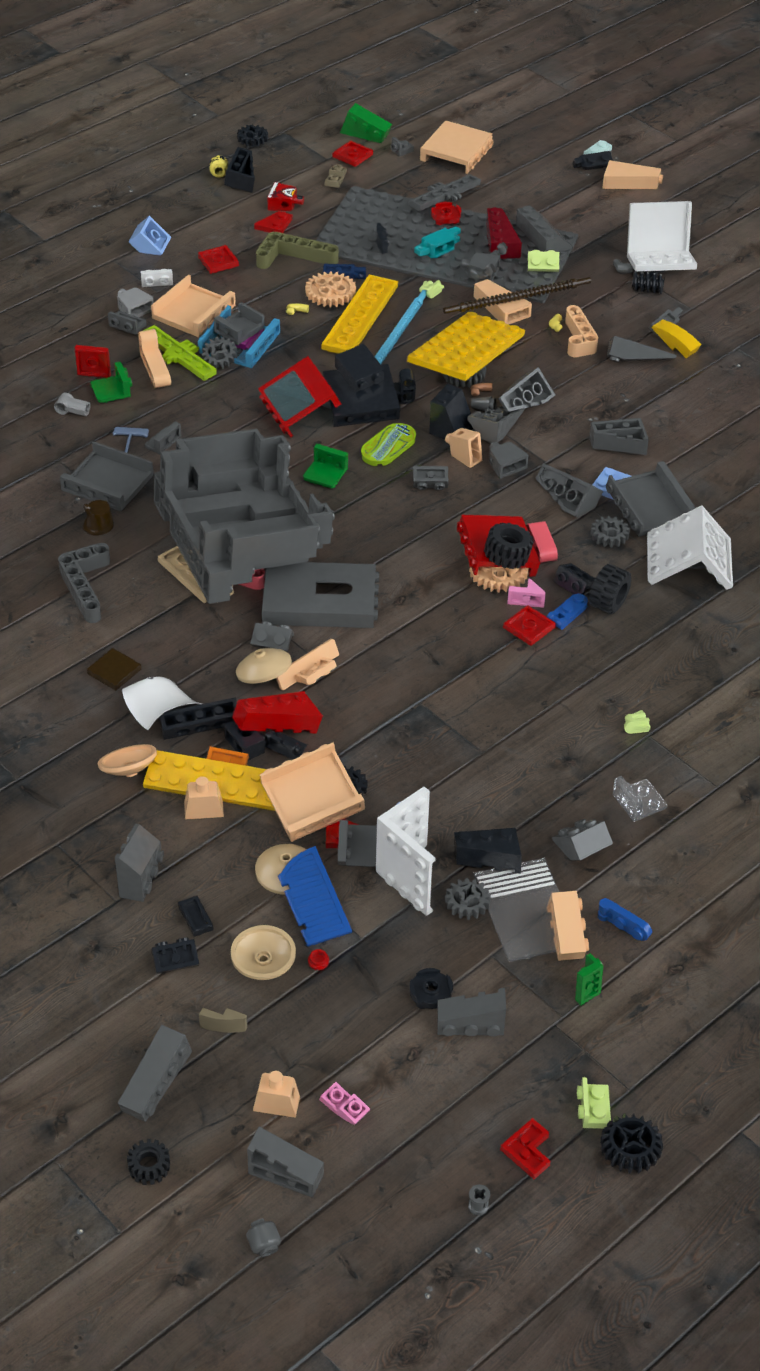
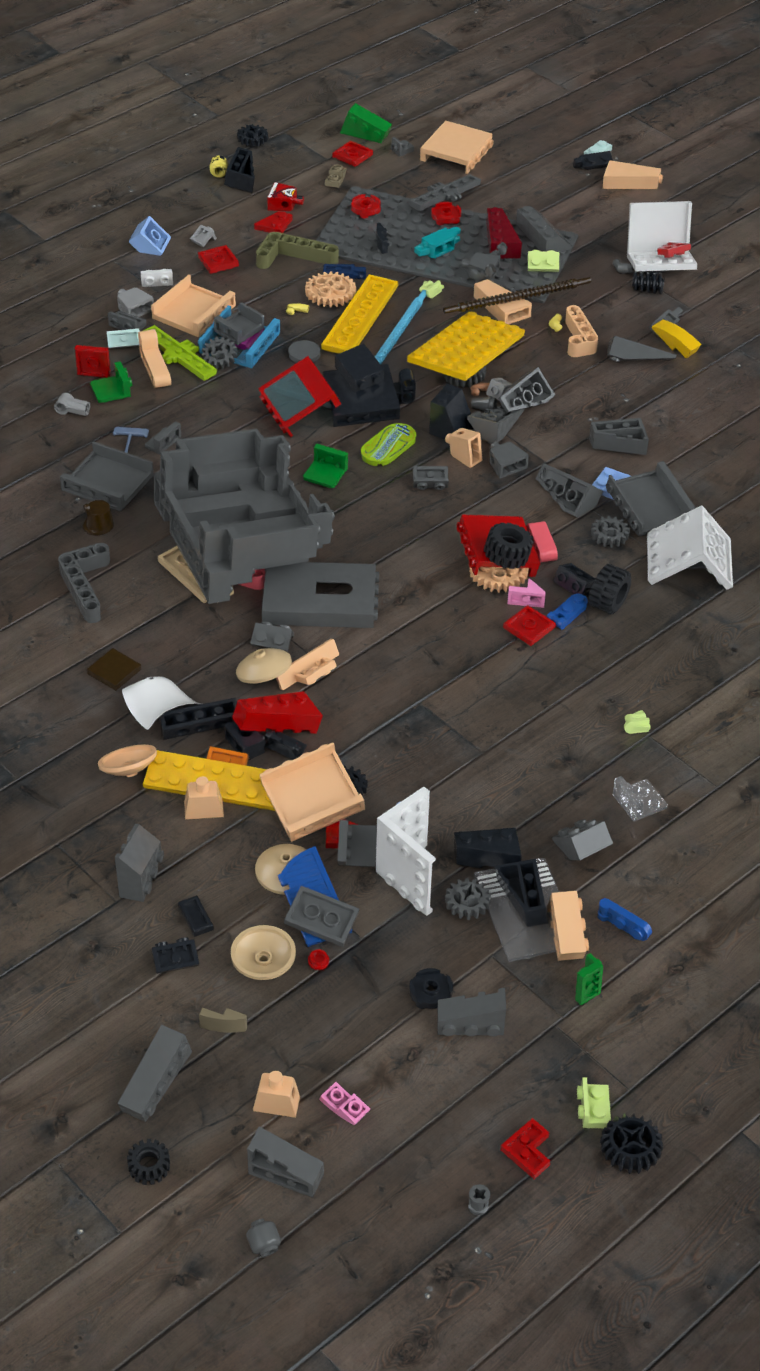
none -> light aqua plate [107,329,140,349]
none -> light grey bracket [190,225,217,247]
none -> dark grey plate [284,886,359,947]
none -> dark grey tile [288,340,321,363]
none -> red plate [351,194,381,219]
none -> light grey bracket [486,378,512,400]
none -> black wedge [495,859,548,927]
none -> red wing [657,242,691,258]

